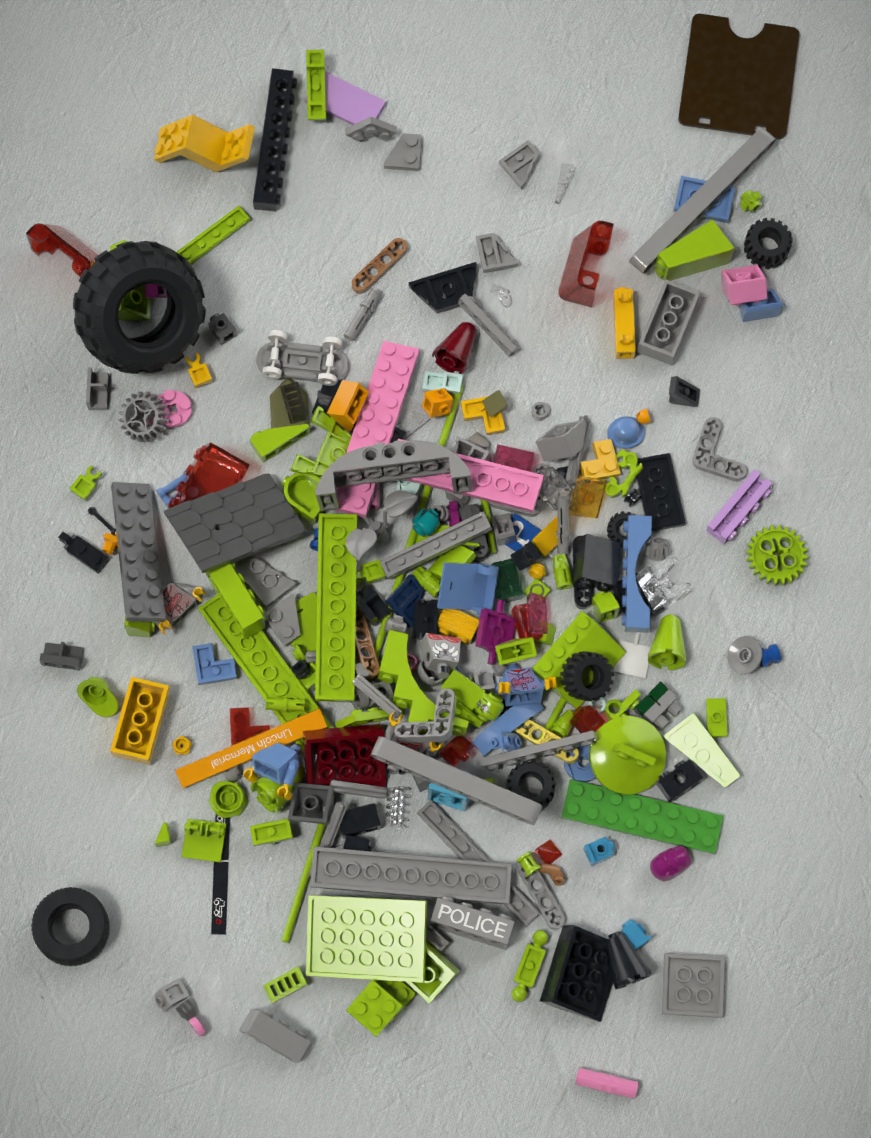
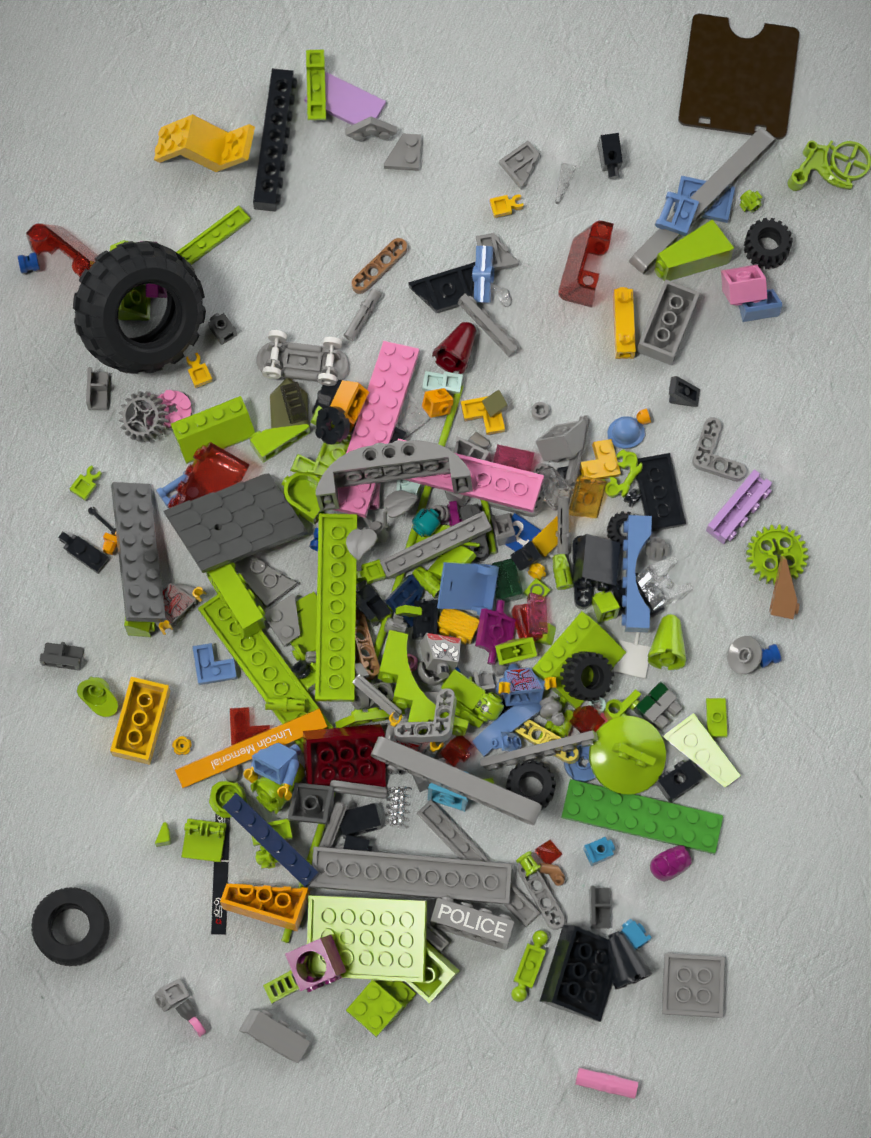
none -> blue wheel [18,252,40,274]
none -> lime slope [171,396,255,464]
none -> light orange wedge [220,884,311,932]
none -> dark blue plate [223,793,320,888]
none -> lime gear [255,845,278,869]
none -> brick [285,935,347,992]
none -> black plate [315,406,350,445]
none -> lime tile [396,605,422,617]
none -> medium blue piece [472,246,494,303]
none -> yellow plate [489,194,524,218]
none -> light grey animal [539,696,565,726]
none -> dark grey panel [589,886,611,929]
none -> black torso [597,133,623,179]
none -> medium blue plate [655,192,699,236]
none -> medium nougat slope [769,556,800,619]
none -> lime piece [787,140,871,191]

